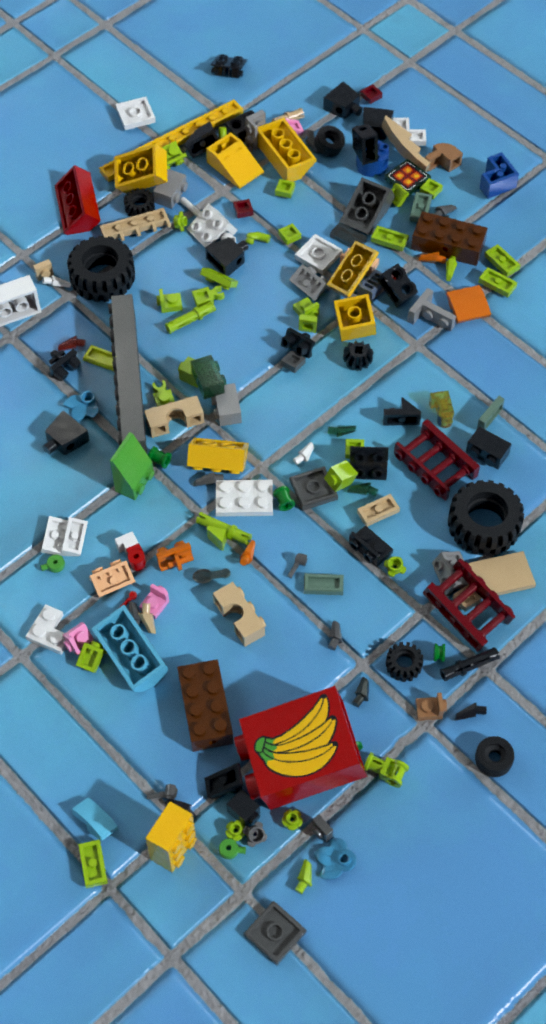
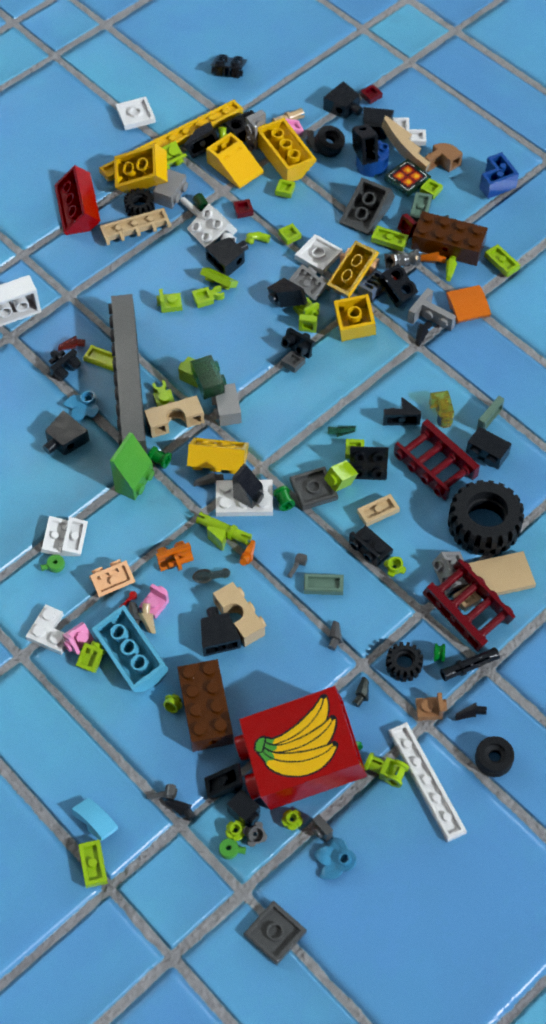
tan plate [33,259,54,281] -> none
white bar [42,275,71,287] -> none
black tyre [67,236,135,302] -> none
leg [115,531,146,571] -> none
yellow brick [145,801,197,873] -> none
lime pin [165,301,216,334] -> none
lime plate [173,211,188,232] -> none
white bar [293,442,314,465] -> none
lime bar [294,859,312,894] -> none
clear smoke tile [330,222,368,247] -> none
black gear [343,340,373,371] -> none
clear green bar [347,482,379,496] -> none
lime plate [391,183,409,207] -> none
dark grey bar [434,205,457,216] -> none
lime plate [478,267,518,298] -> none
none -> lime plate [163,694,183,713]
none -> dark green hinge [193,193,208,211]
none -> black torso [201,607,241,657]
none -> black slope [232,464,264,508]
none -> black slope [267,278,307,308]
none -> dark grey animal [384,249,421,269]
none -> white tile [388,722,467,843]
none -> dark red plate [397,213,417,238]
none -> black bar [415,321,432,347]

